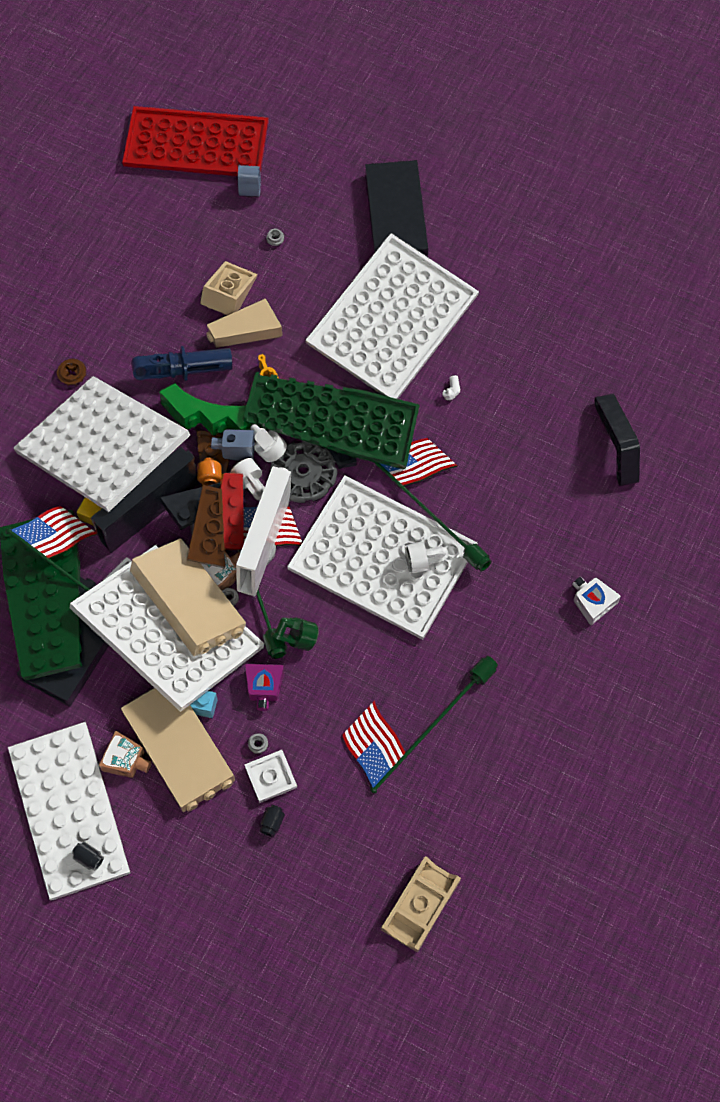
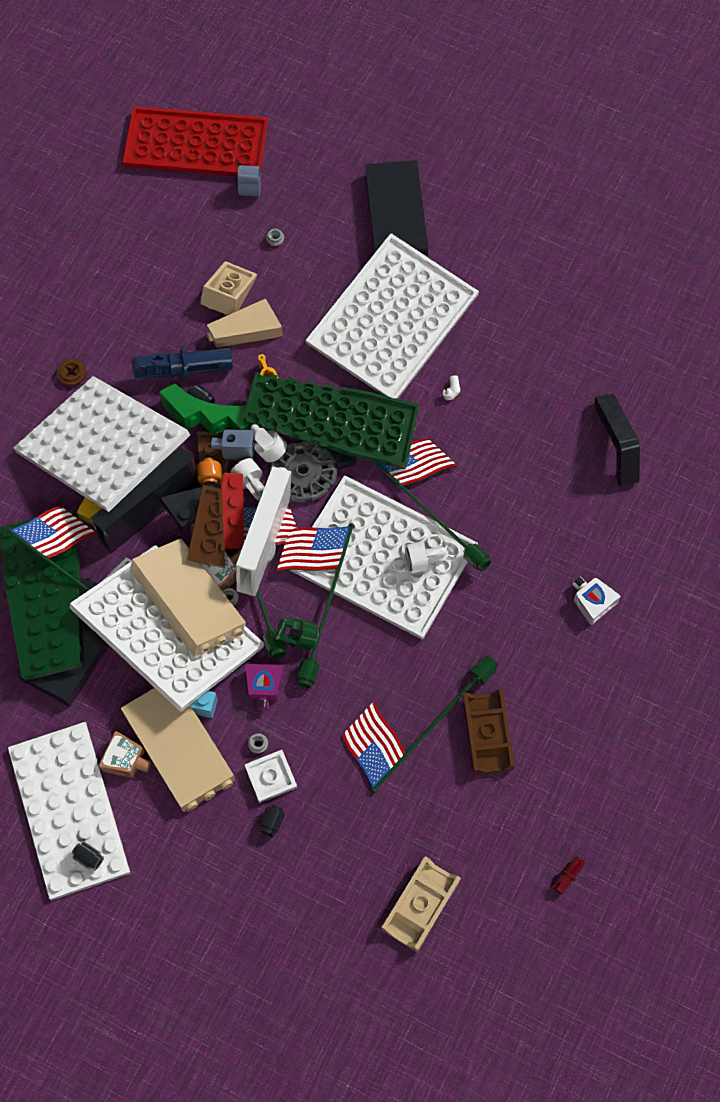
none -> black brick [187,384,215,404]
none -> flag [277,523,355,688]
none -> reddish brown piece [463,689,515,775]
none -> dark red axle [551,856,585,895]

